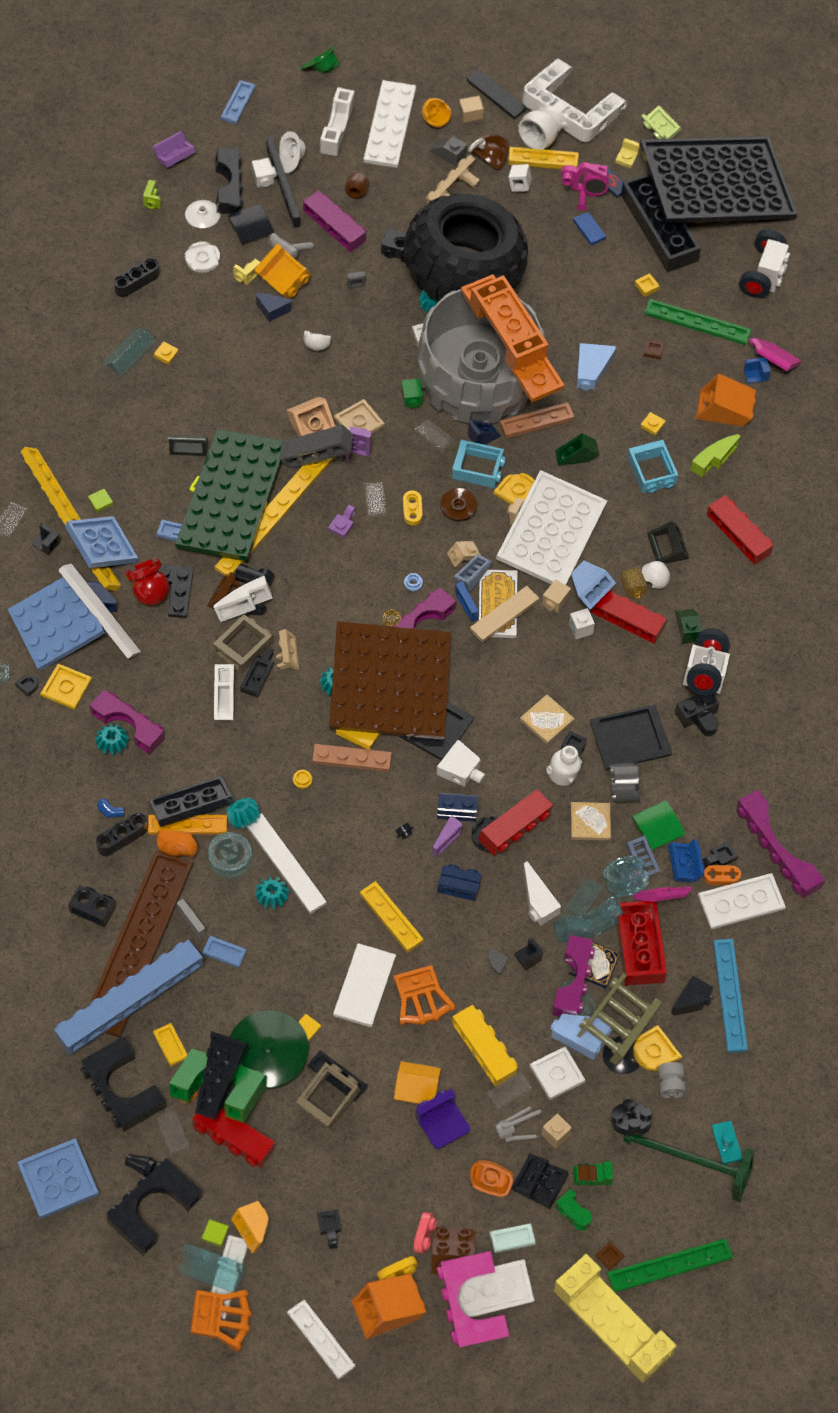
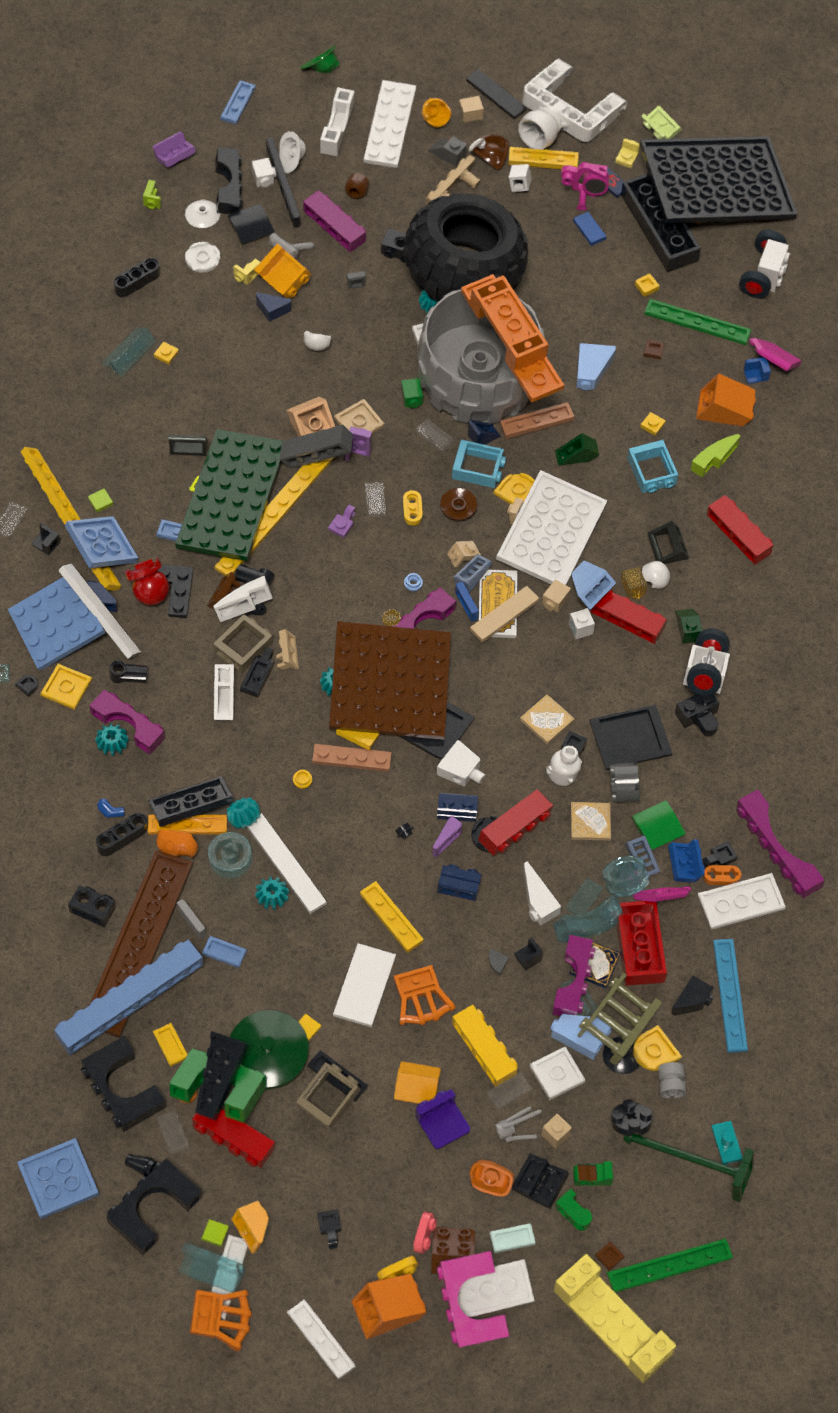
none -> black piece [109,660,148,684]

